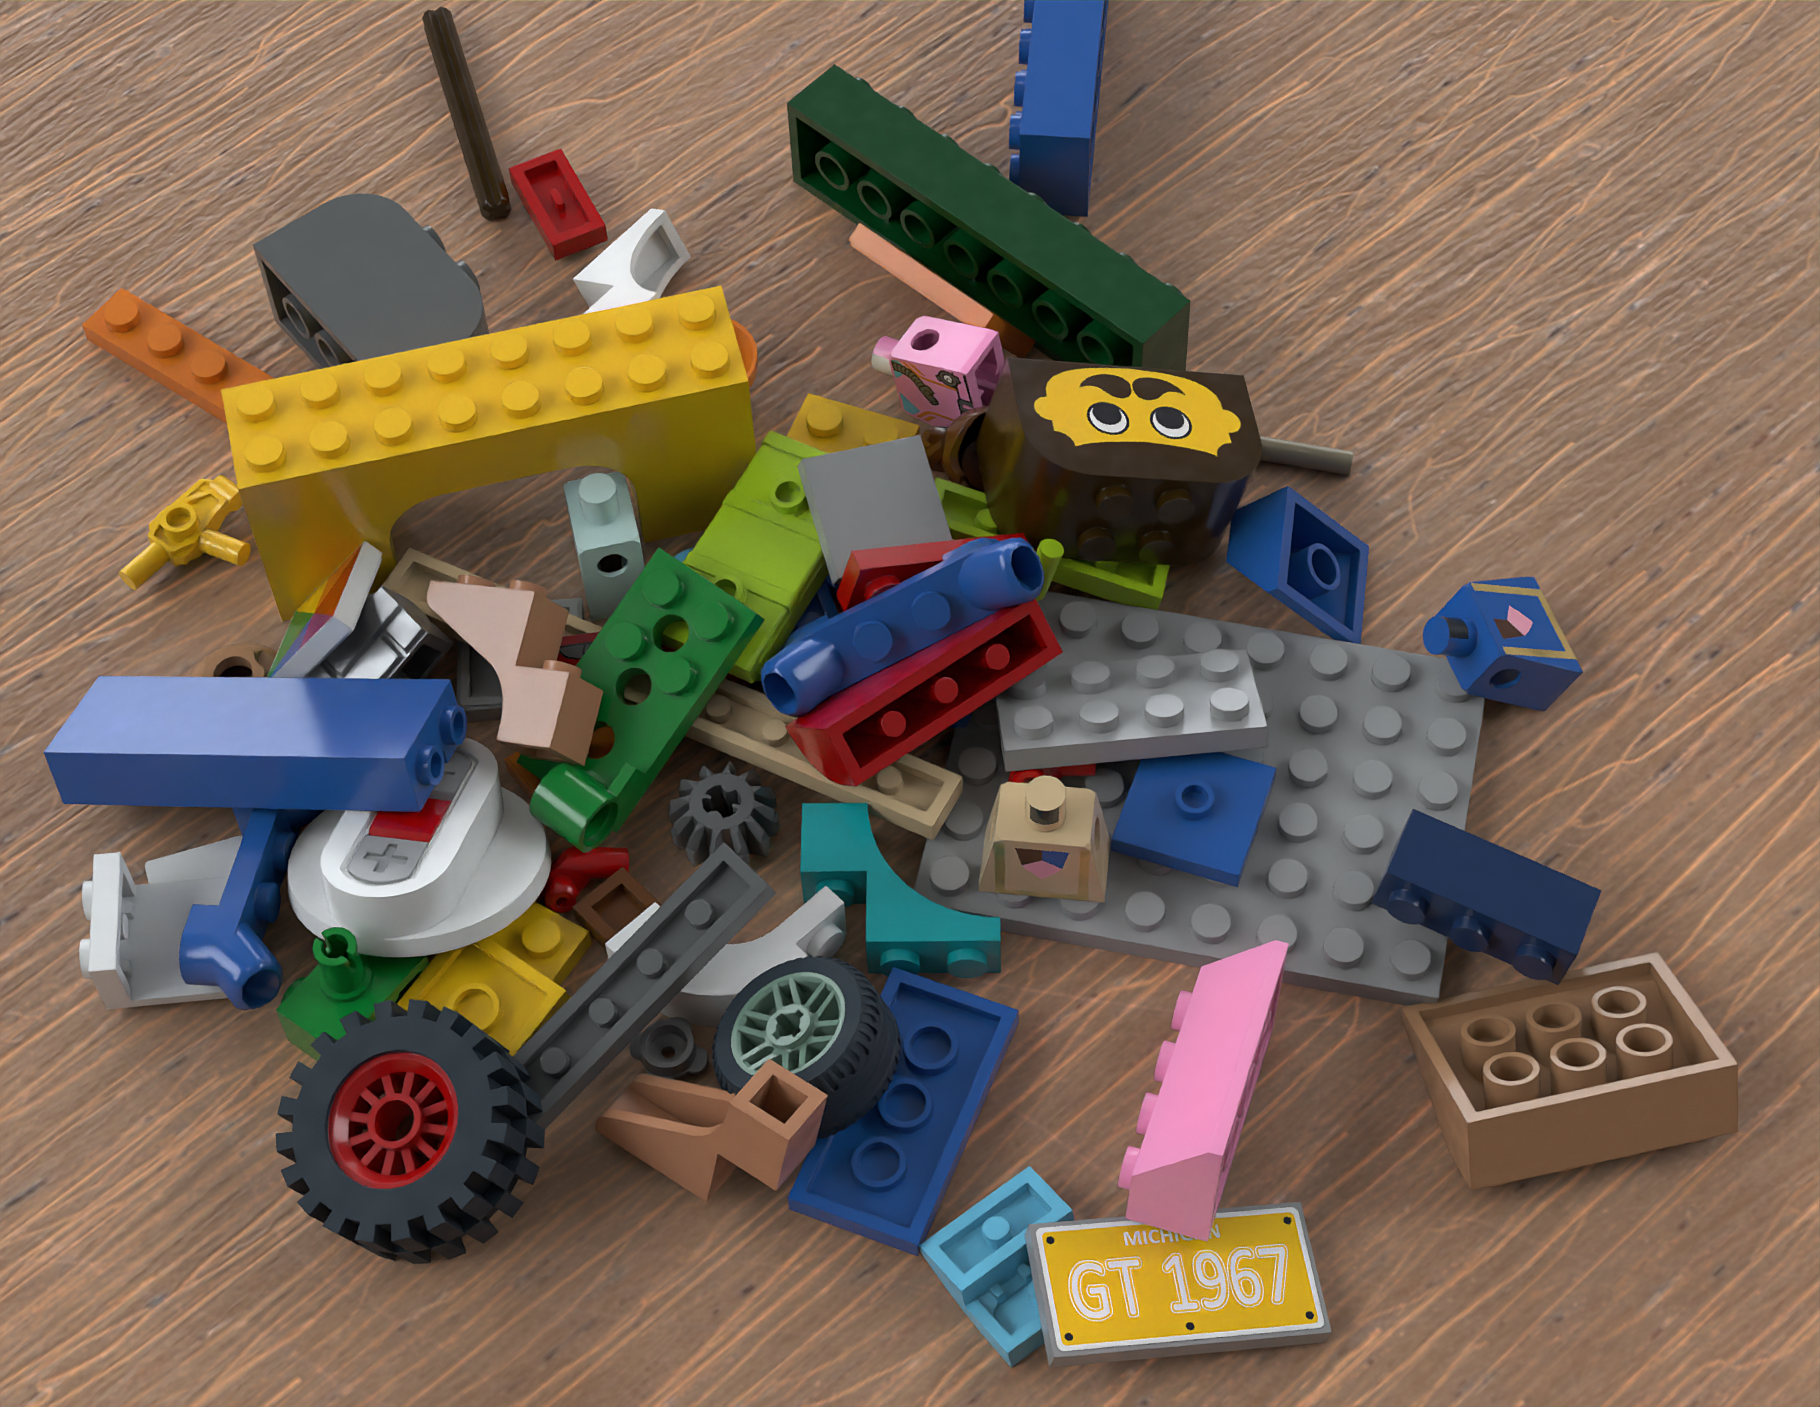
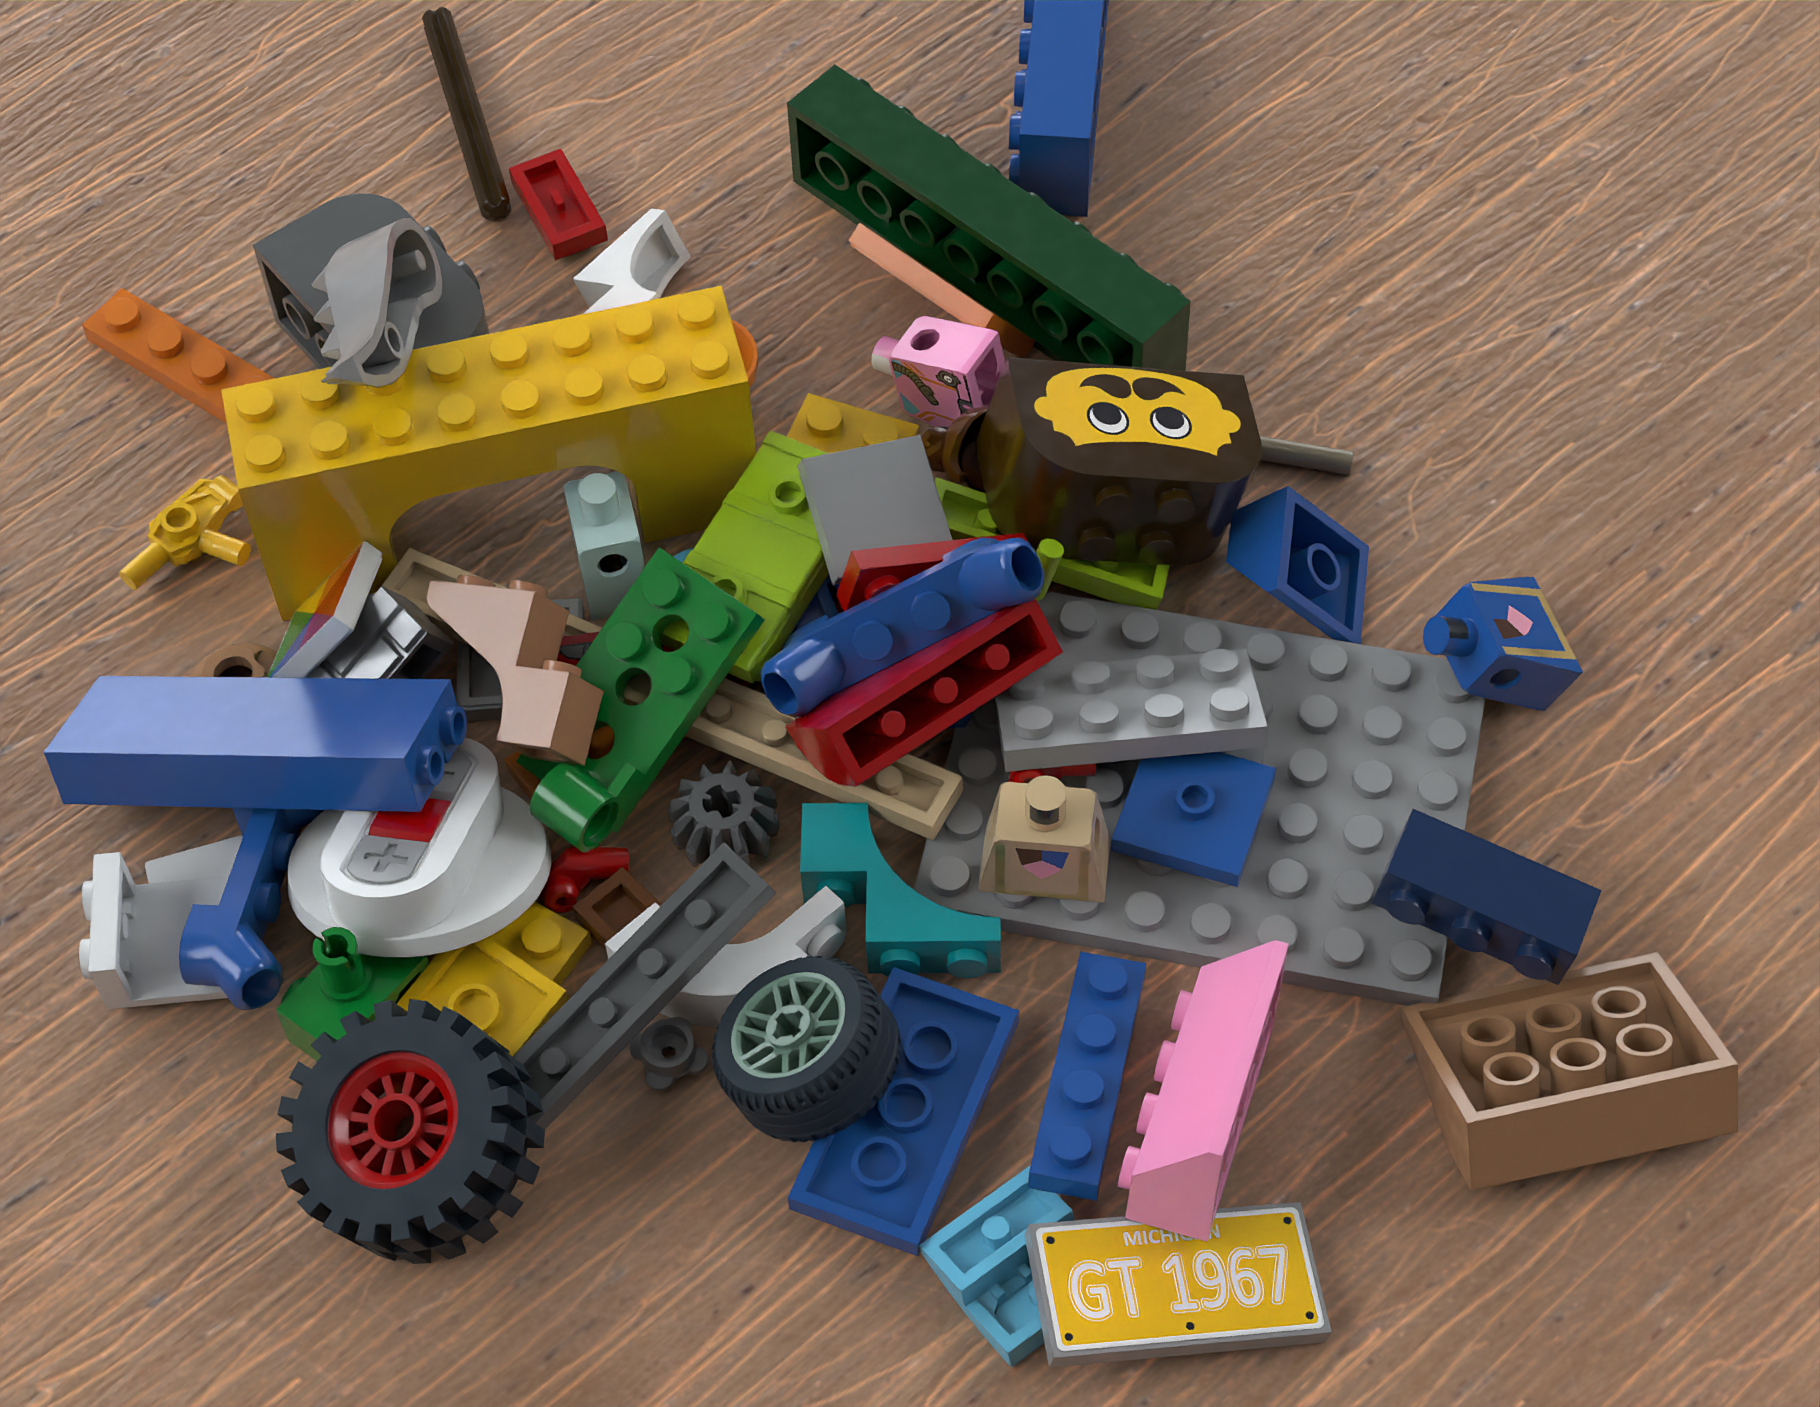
nougat arch [595,1059,828,1202] -> none
none -> light grey animal [311,218,443,387]
none -> blue plate [1028,951,1146,1201]

